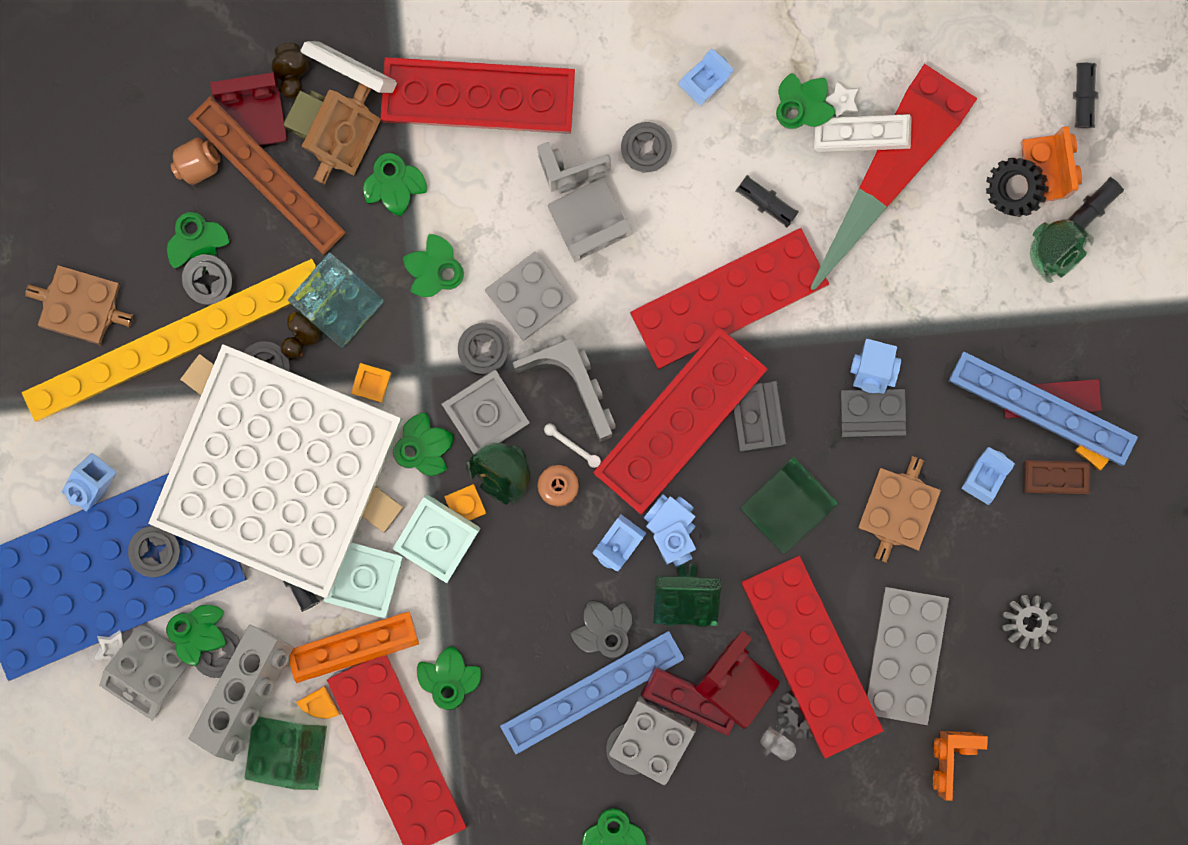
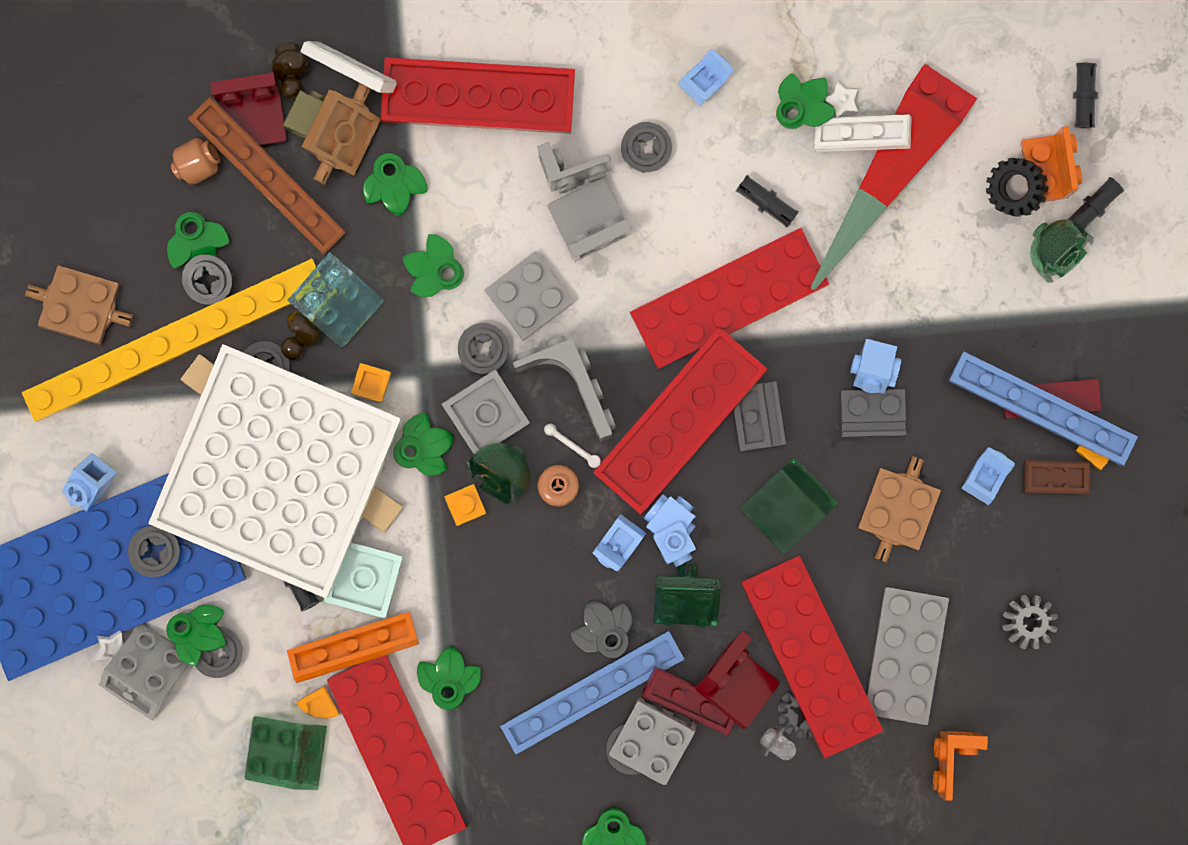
light grey brick [188,624,294,762] -> none
light aqua plate [393,494,481,583] -> none

